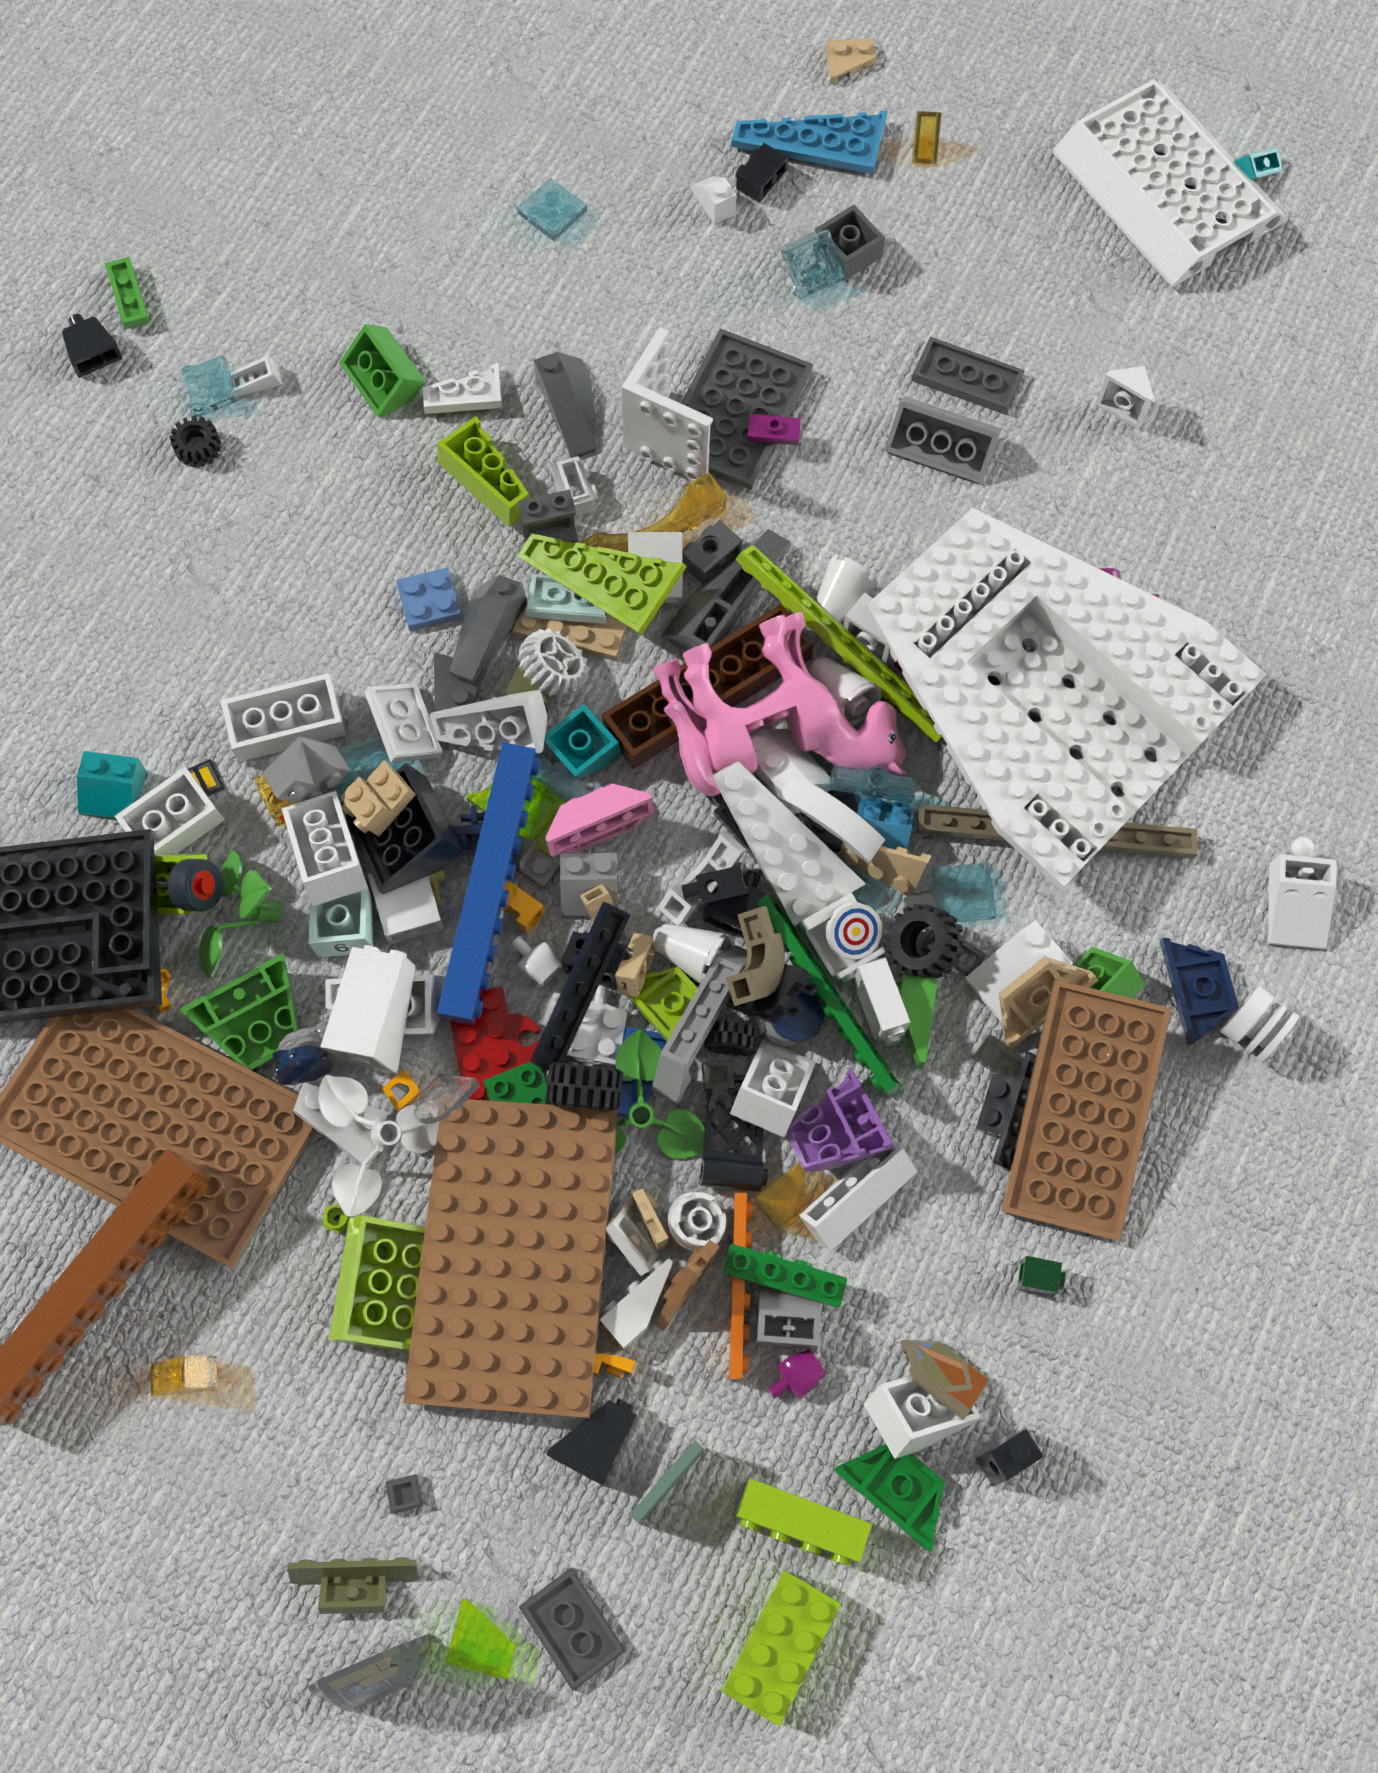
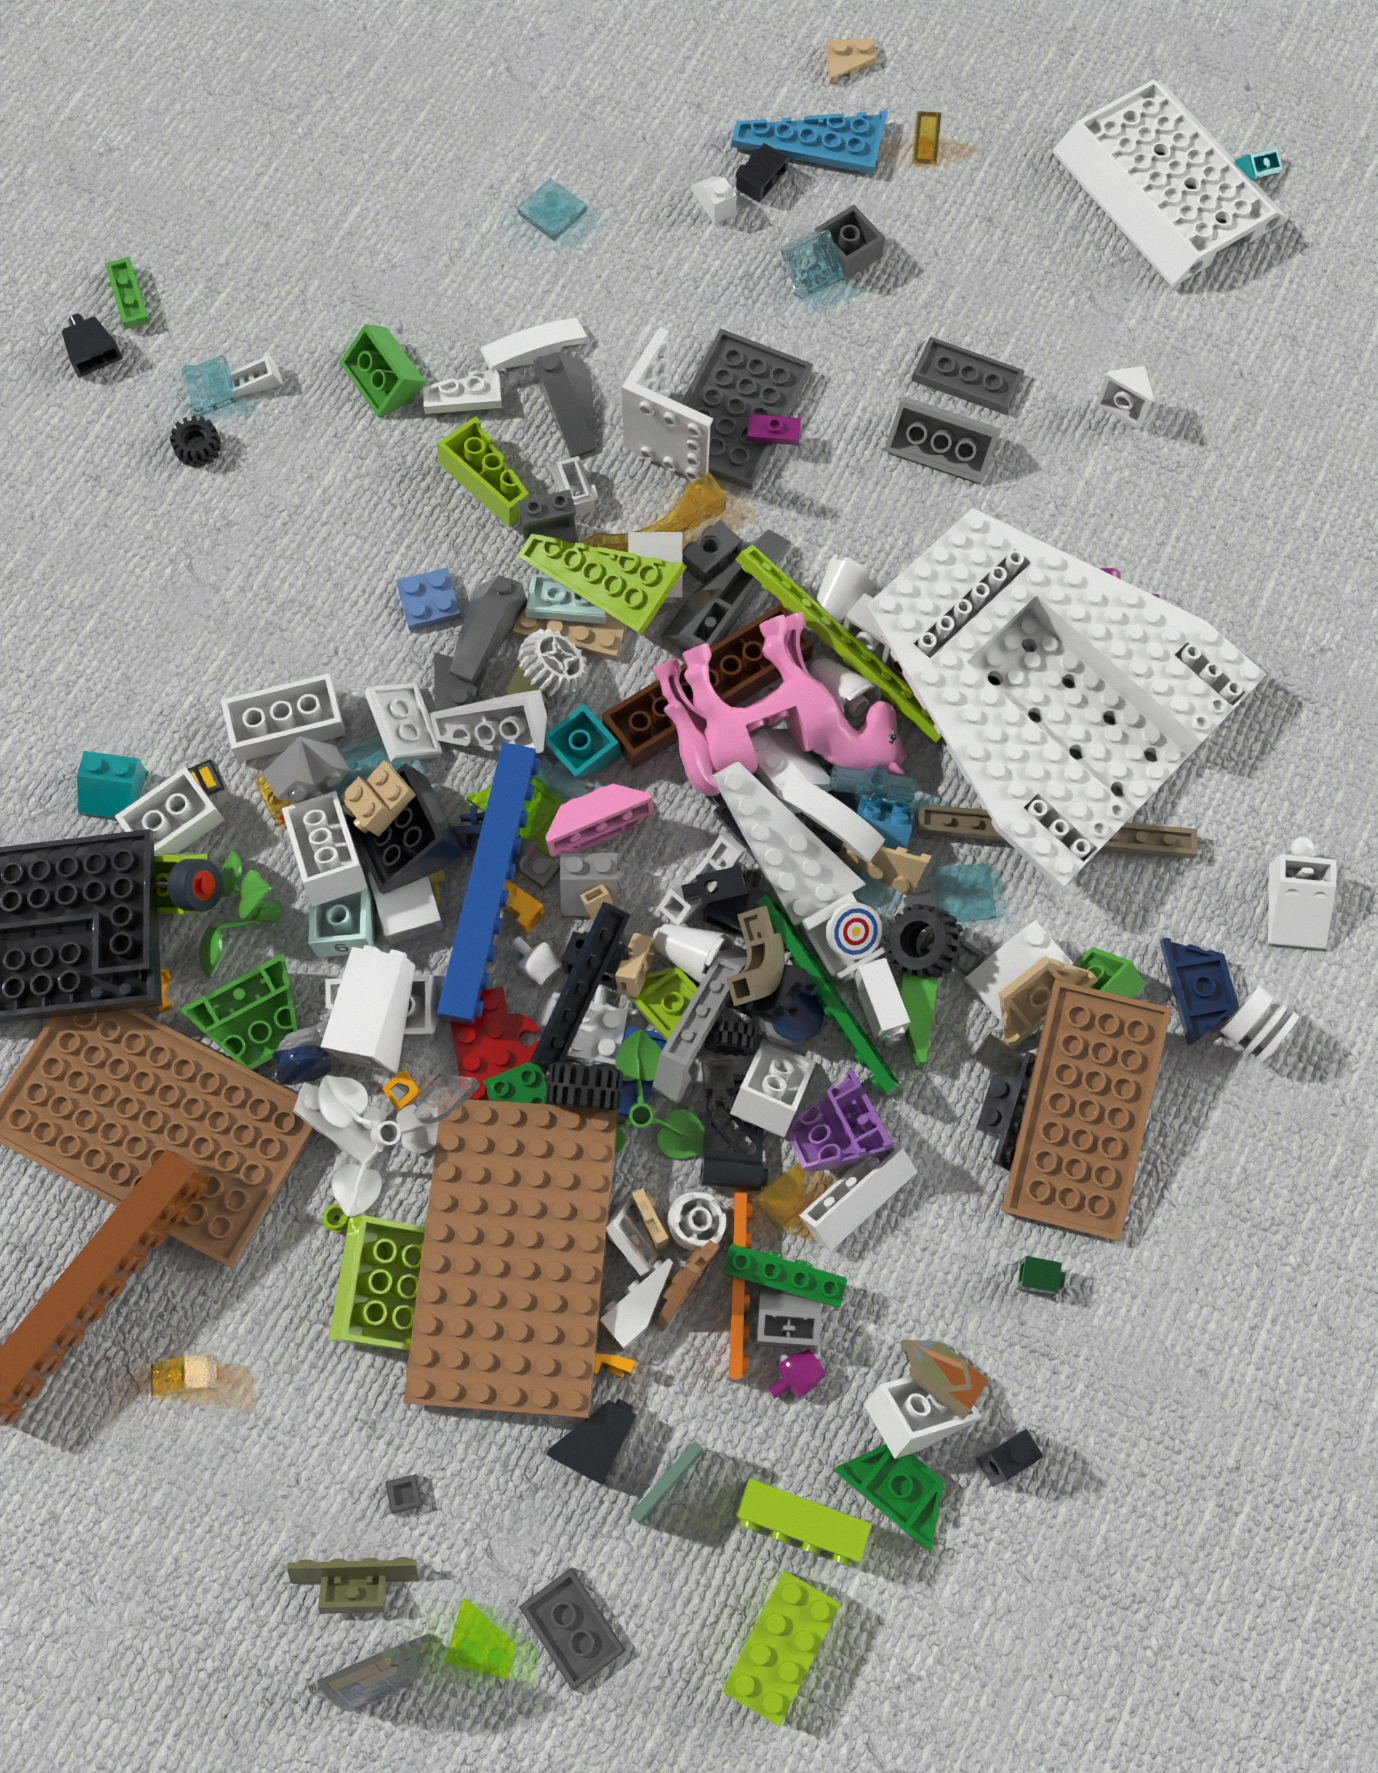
none -> white slope [480,317,587,370]

